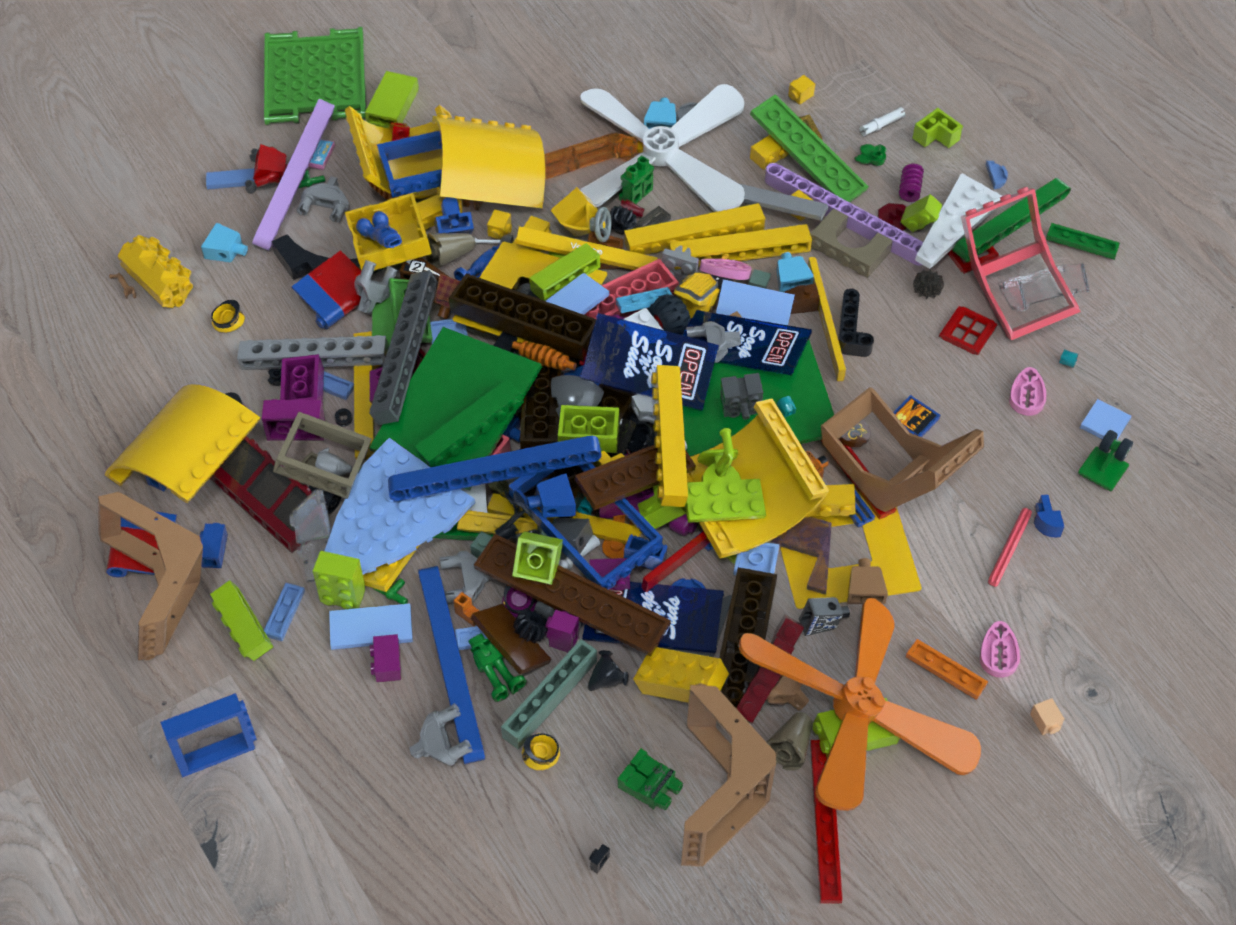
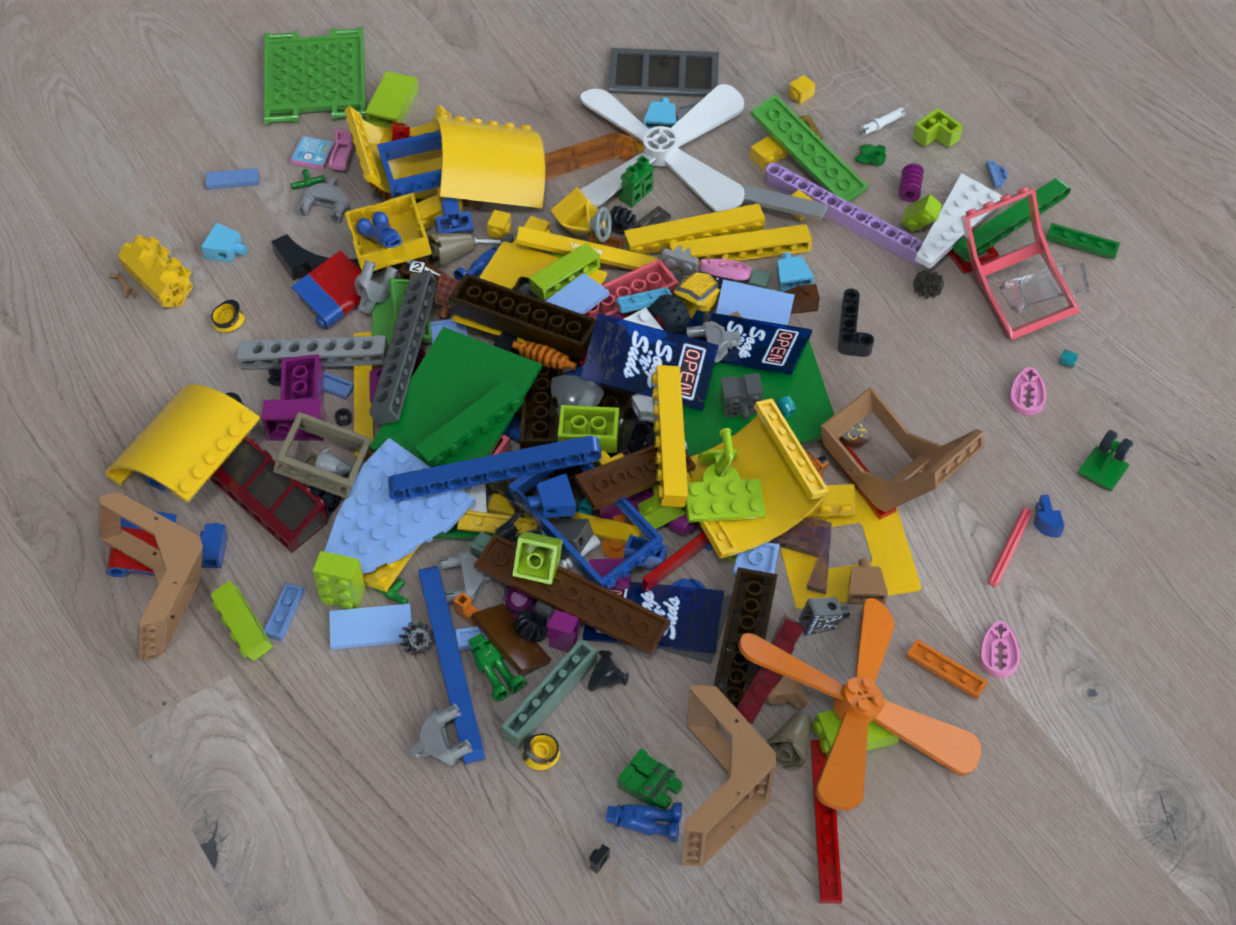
blue window [160,693,257,777] -> none
red torso [245,144,288,194] -> none
lavender beam [252,99,335,251] -> none
clear windscreen [289,489,332,583] -> none
magenta brick [370,634,401,682] -> none
dark red cone [620,199,645,218] -> none
yellow brick [633,647,729,703] -> none
yellow tile [808,257,846,382] -> none
dark tan arch [810,208,893,278] -> none
blue tile [849,490,875,527] -> none
dark red piece [878,203,907,231] -> none
tile [893,395,941,437] -> none
red piece [939,306,998,355] -> none
light nougat brick [1030,698,1064,735] -> none
light blue tile [1080,399,1131,440] -> none
none -> bright pink animal [329,128,355,171]
none -> clear smoke gear [398,621,434,656]
none -> blue piece [606,802,682,843]
none -> door [607,48,719,97]

